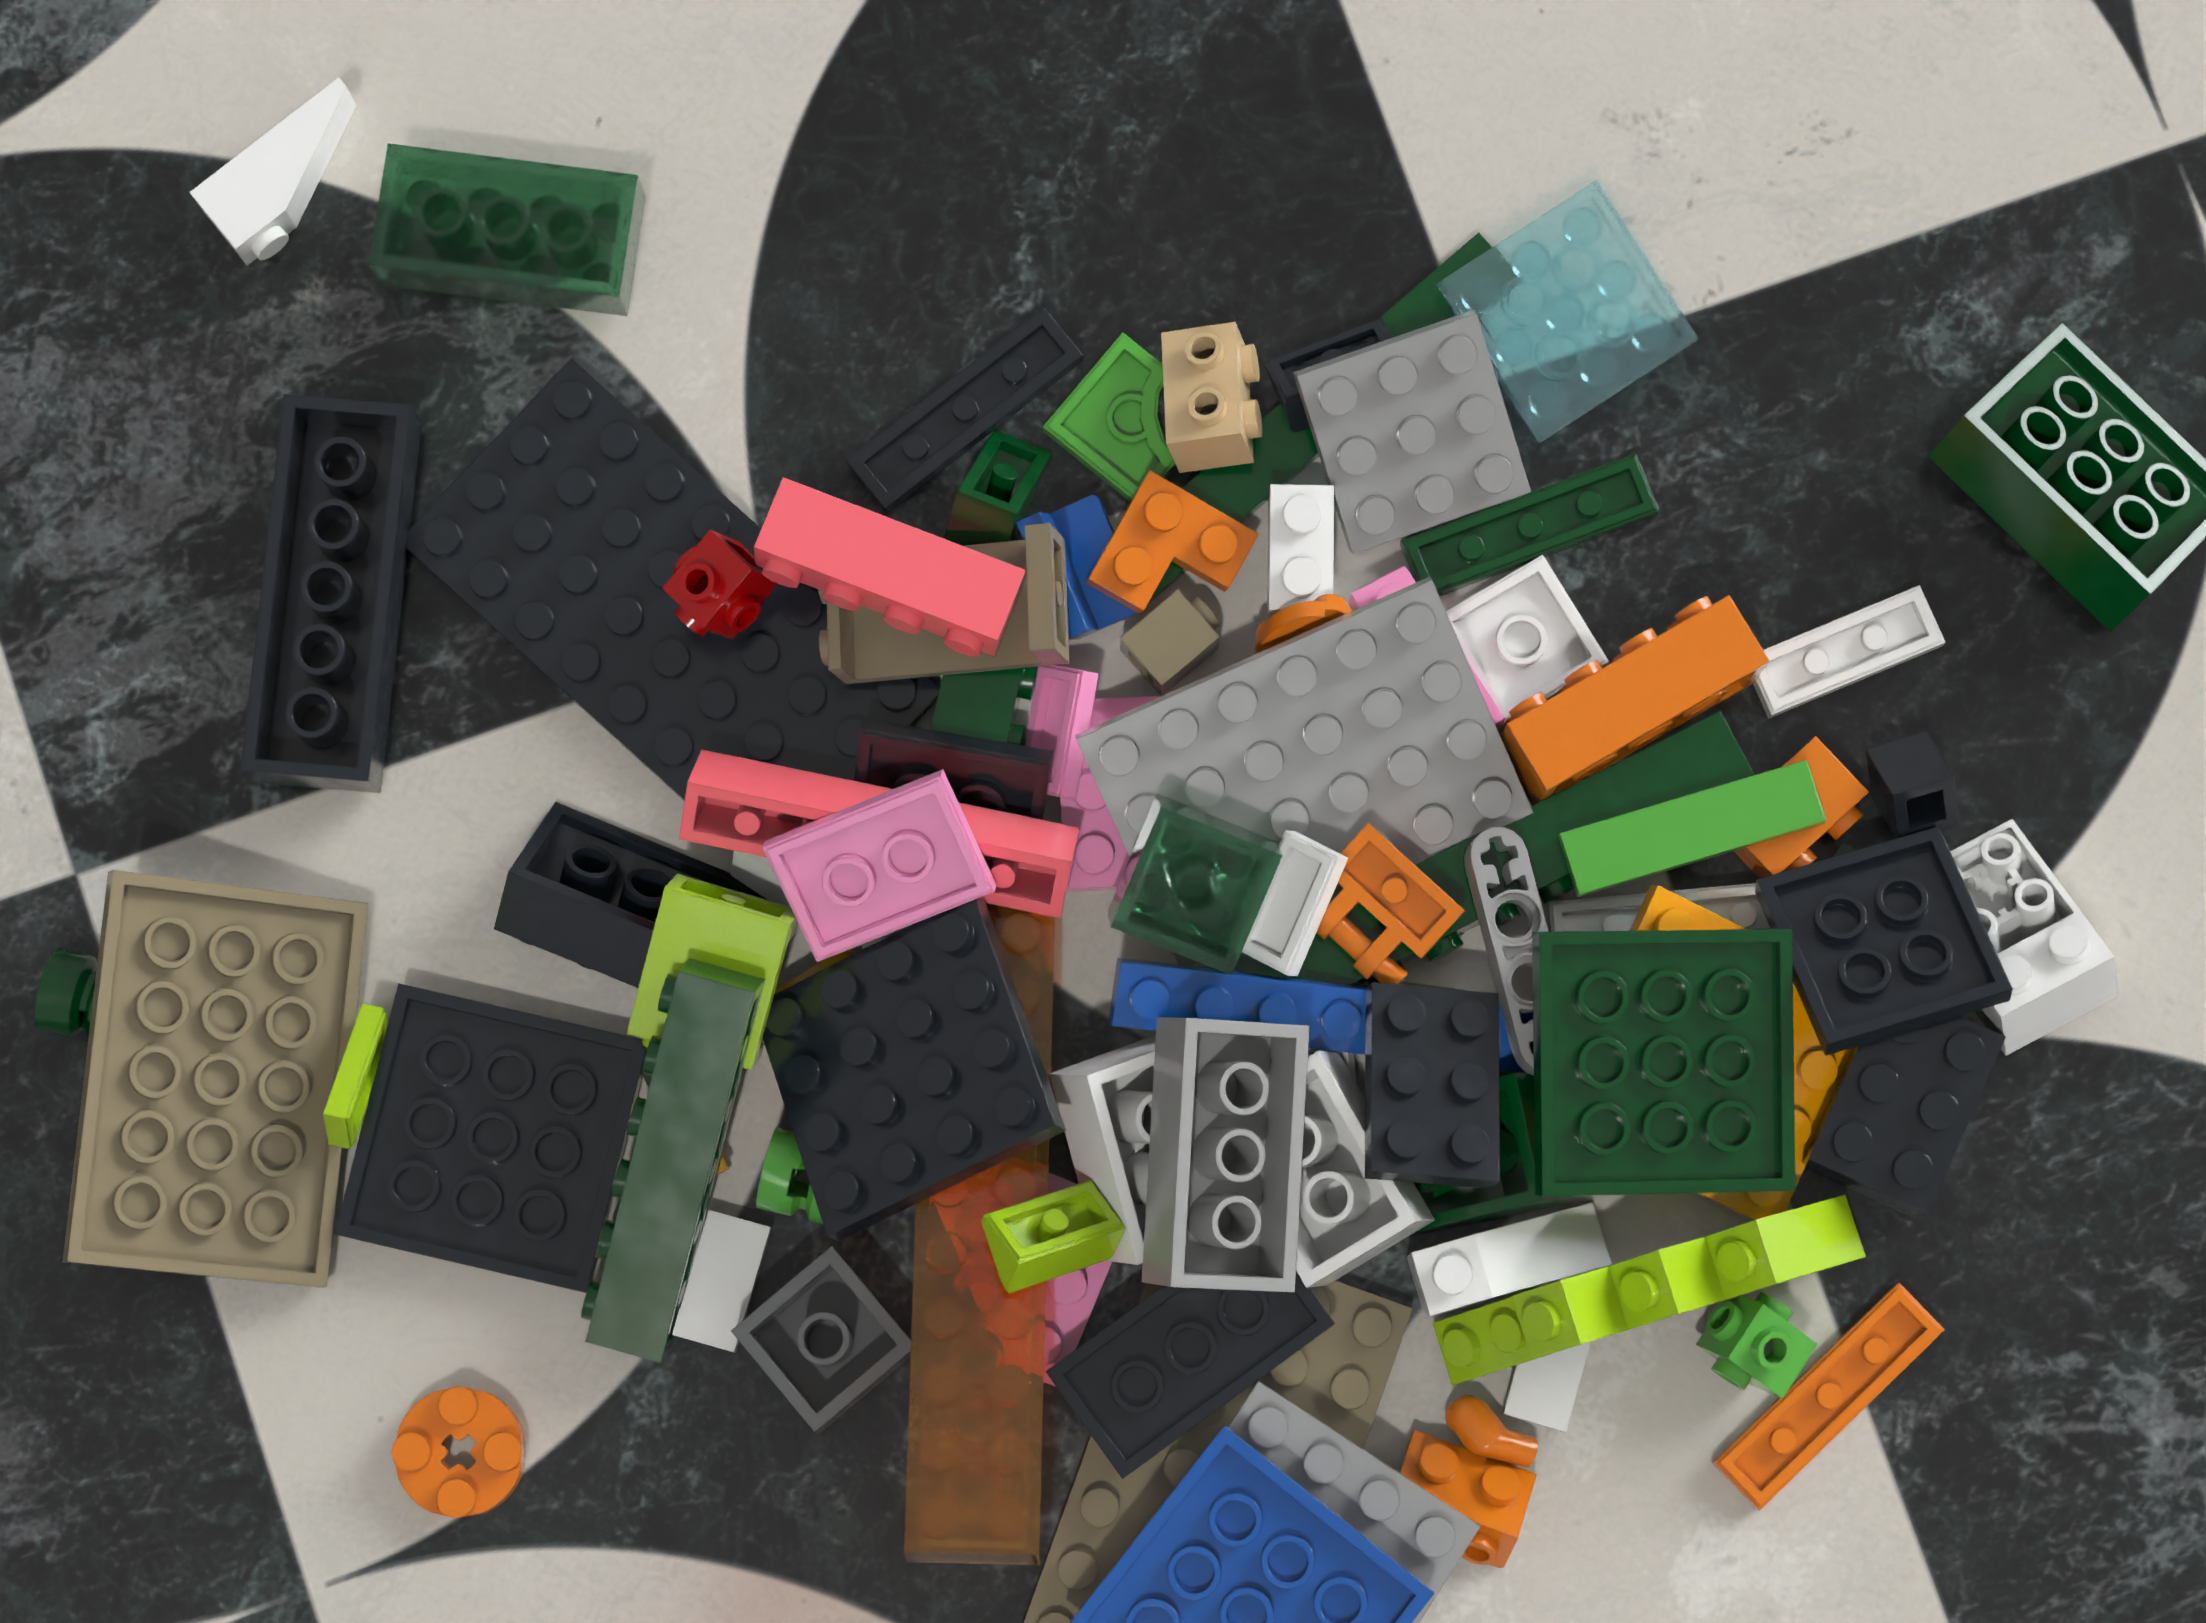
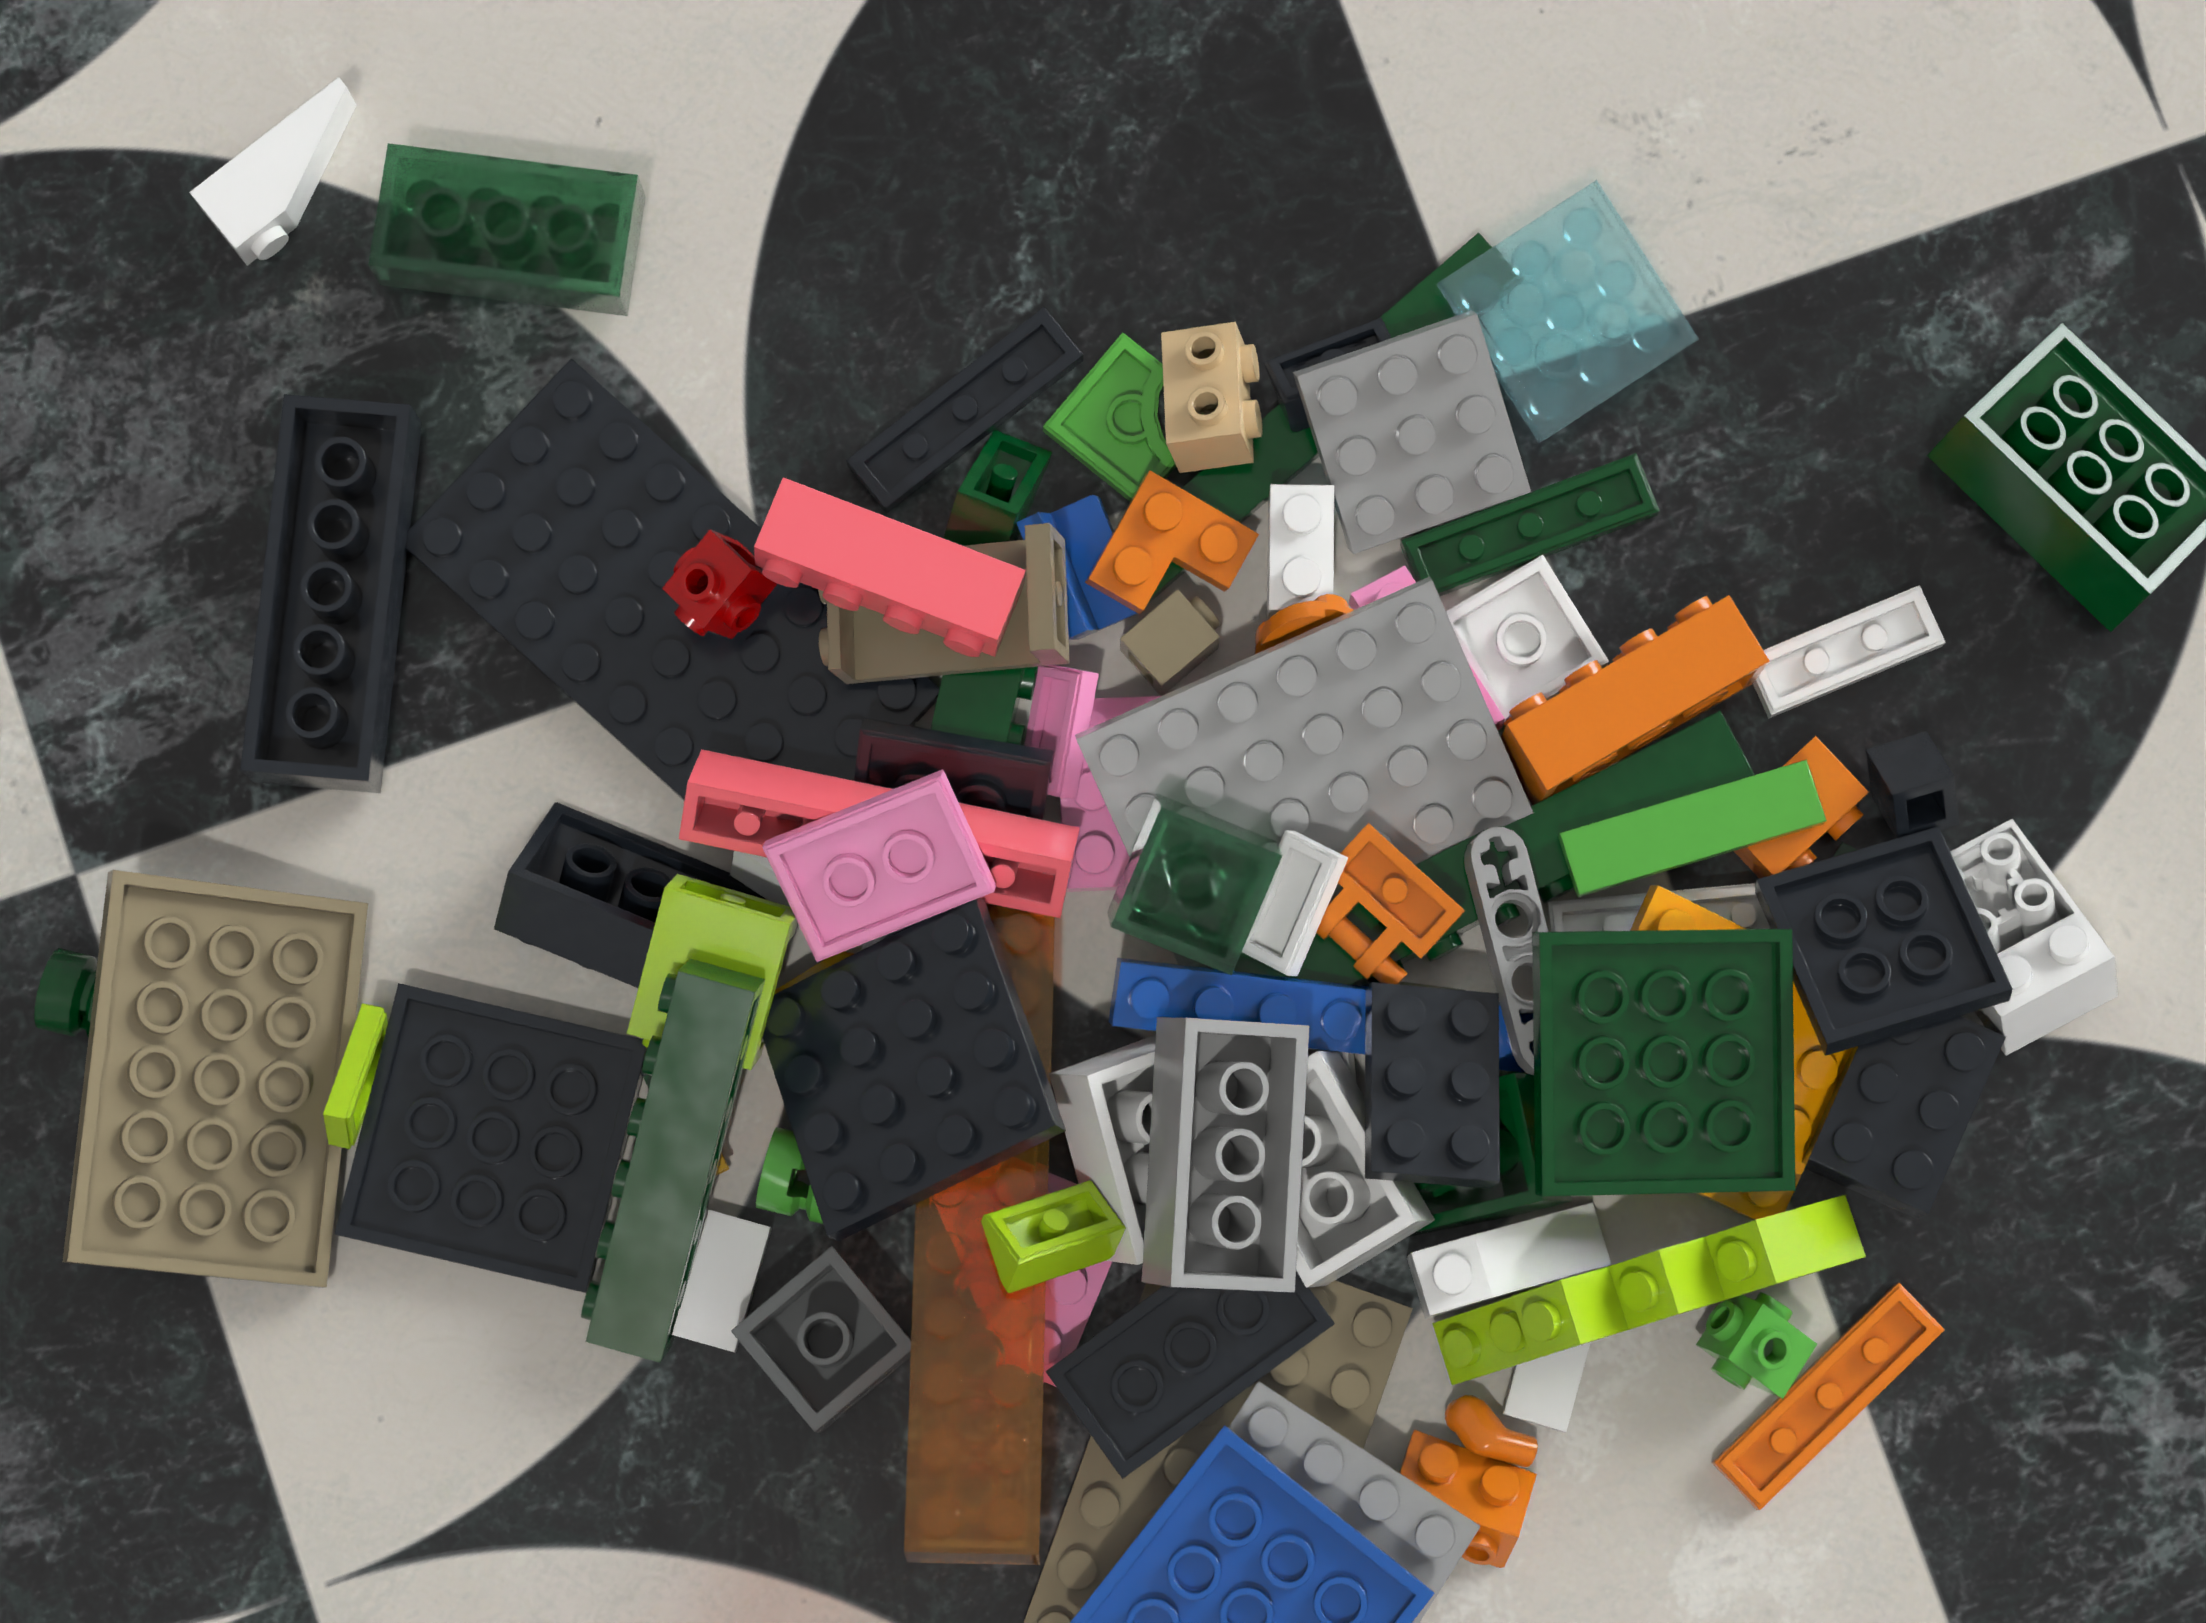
orange plate [391,1386,525,1518] -> none

